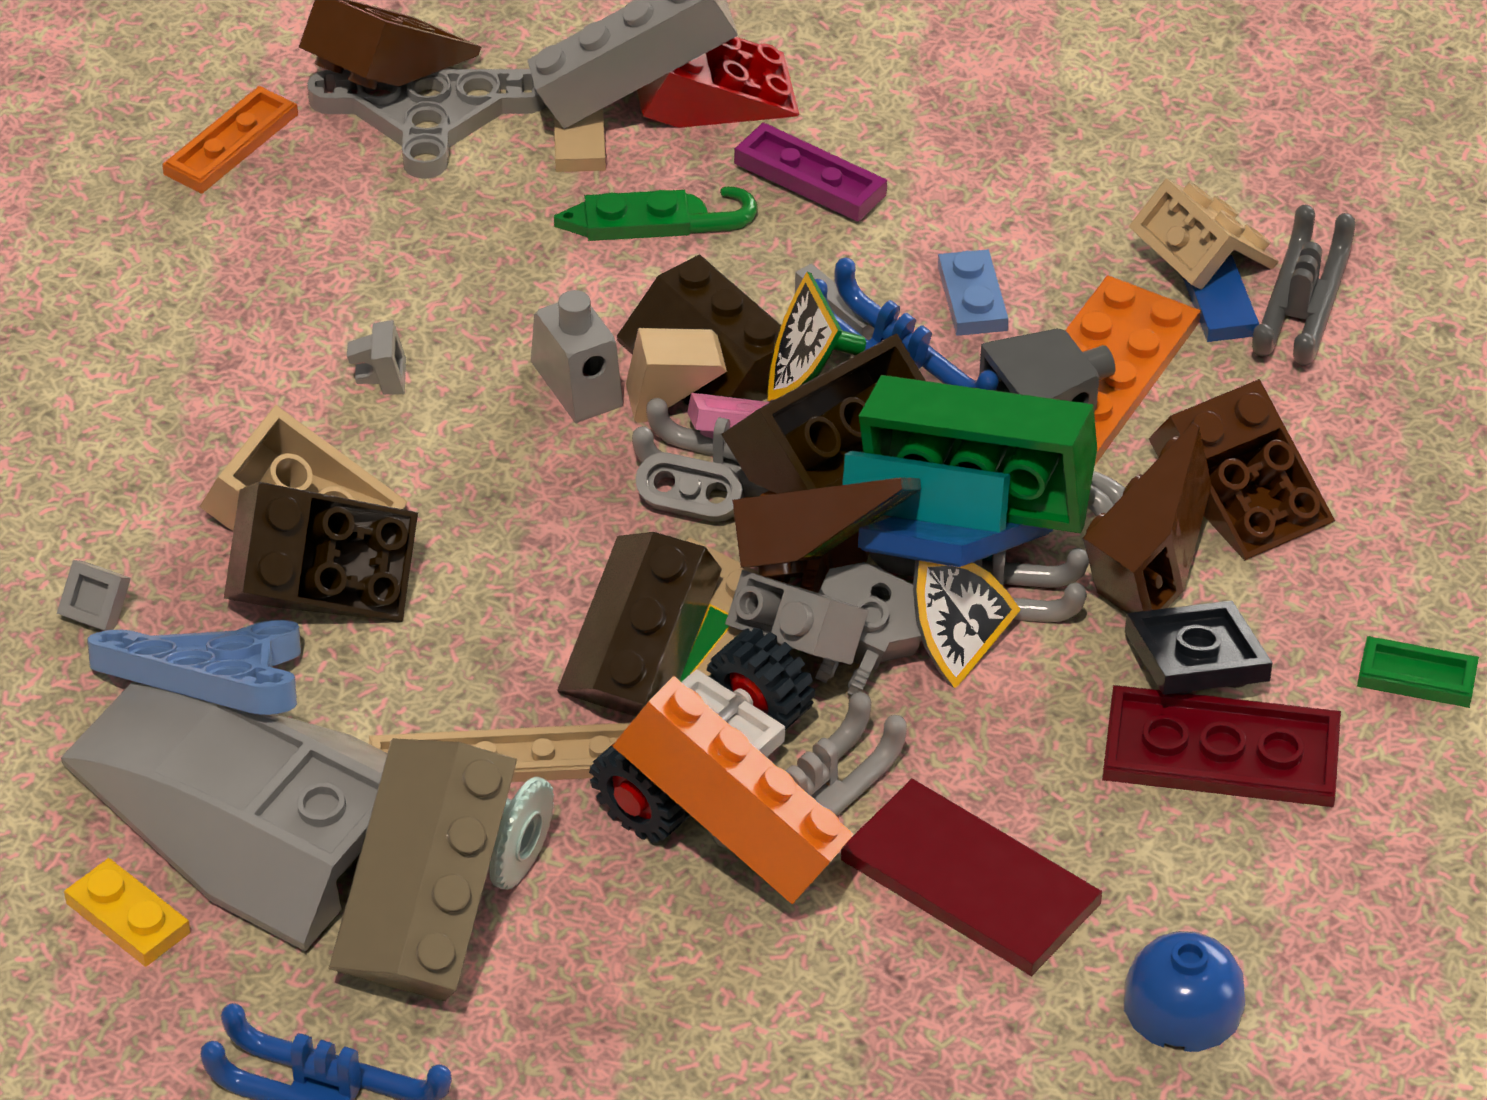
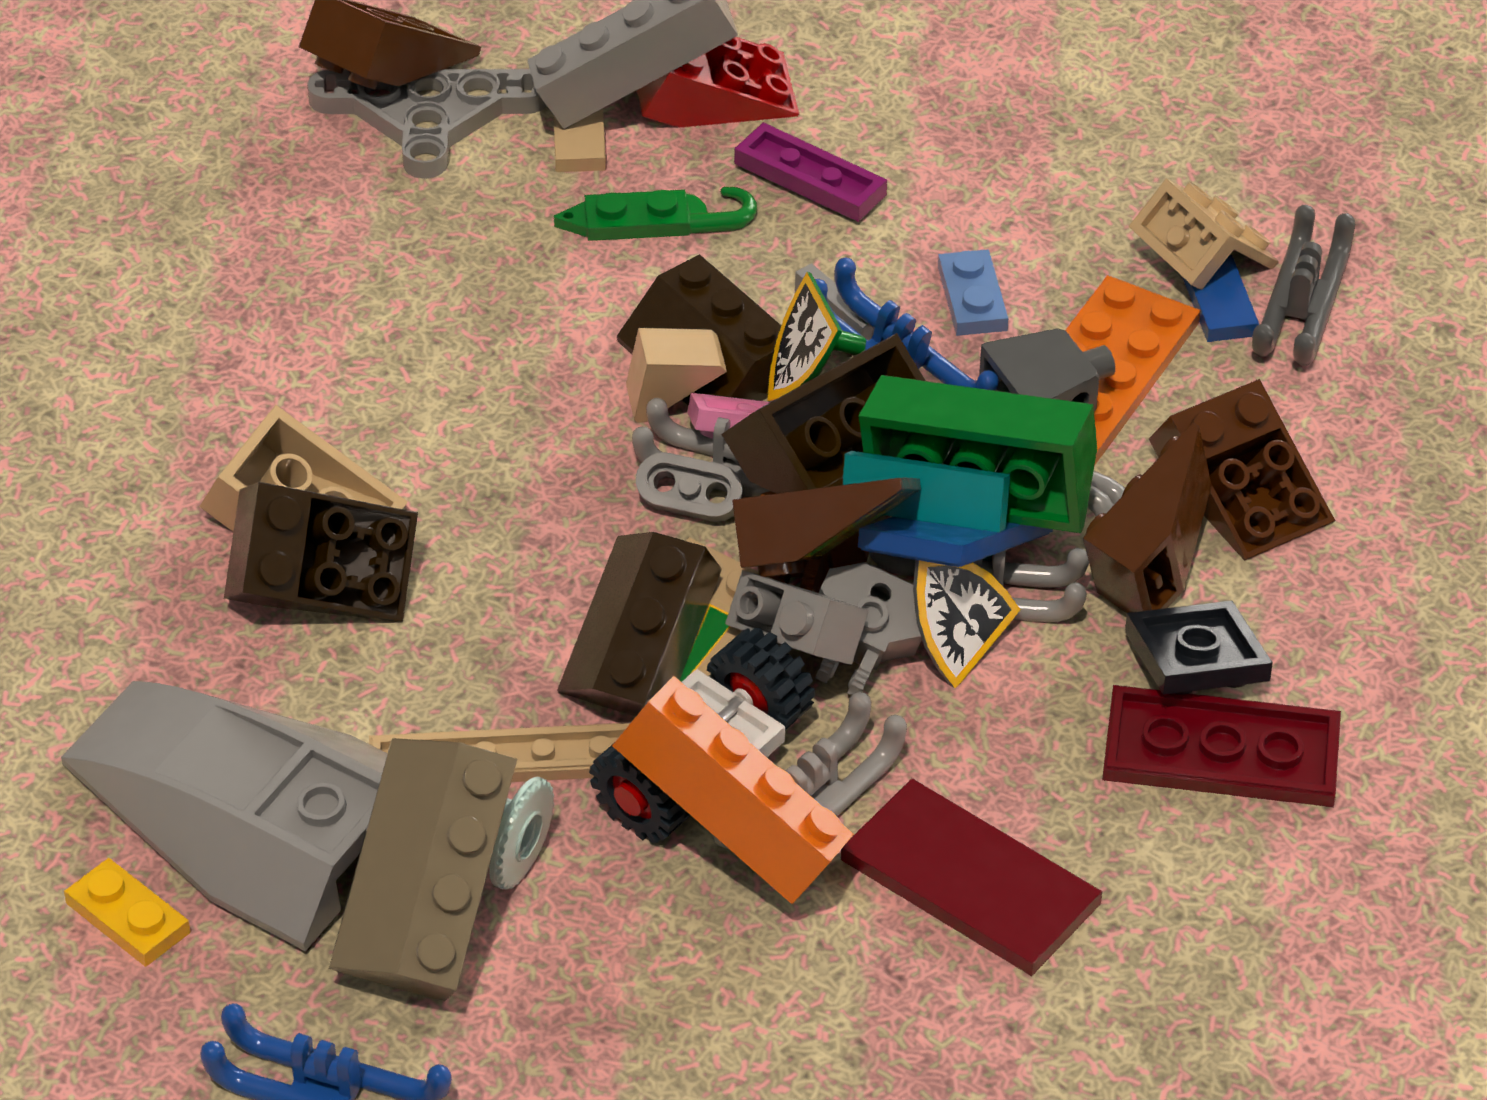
light grey plate [57,560,131,631] -> none
medium blue beam [87,620,301,715] -> none
orange tile [162,86,298,194] -> none
light grey tile [347,320,406,395] -> none
light grey torso [531,290,623,423] -> none
blue cylinder [1124,931,1245,1052] -> none
green tile [1357,636,1479,708] -> none

